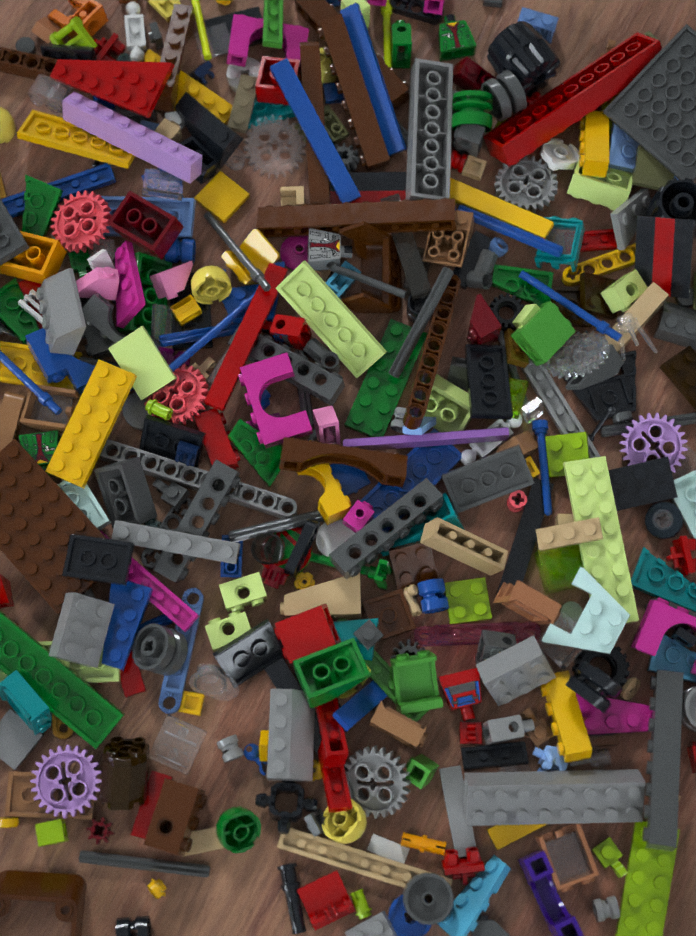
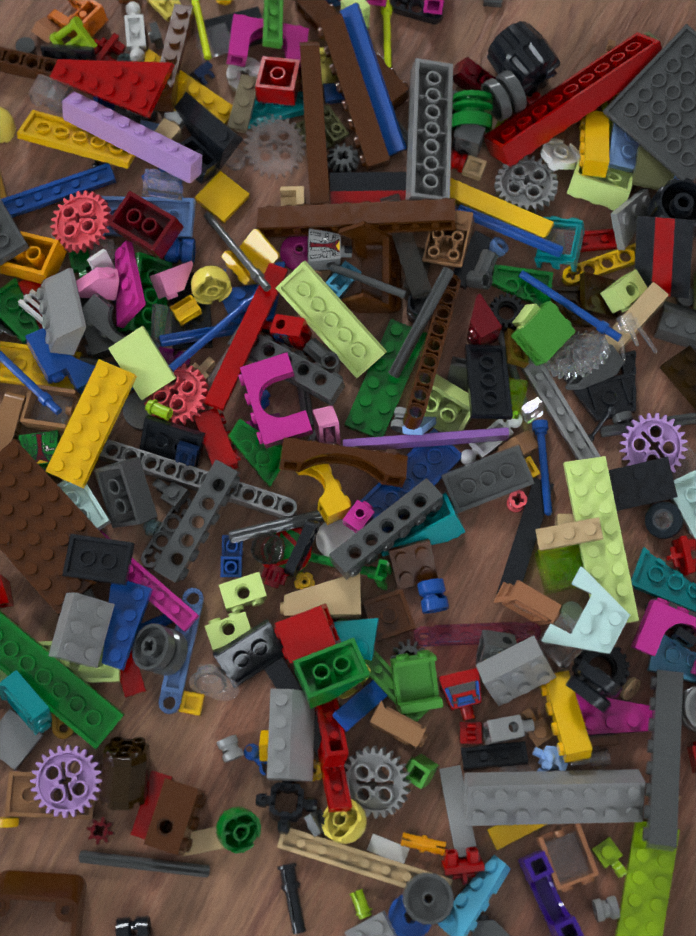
green wing [22,174,63,237] -> none
lime panel [35,819,69,847] -> none
light grey plate [112,520,240,564] -> none
yellow plate [147,878,167,900] -> none
clear slope [149,714,207,775] -> none
blue tile [270,58,361,203] -> none
red hinge [297,870,355,931] -> none
blue piece [330,464,371,496] -> none
dark grey plate [353,619,384,650] -> none
green torso [391,20,412,69] -> none
tan arm [403,584,422,617] -> none
tan brick [420,517,508,576] -> none
green torso [438,14,476,61] -> none
lime plate [445,577,492,625] -> none
medium blue brick [518,7,559,44] -> none
lime plate [545,432,590,478] -> none

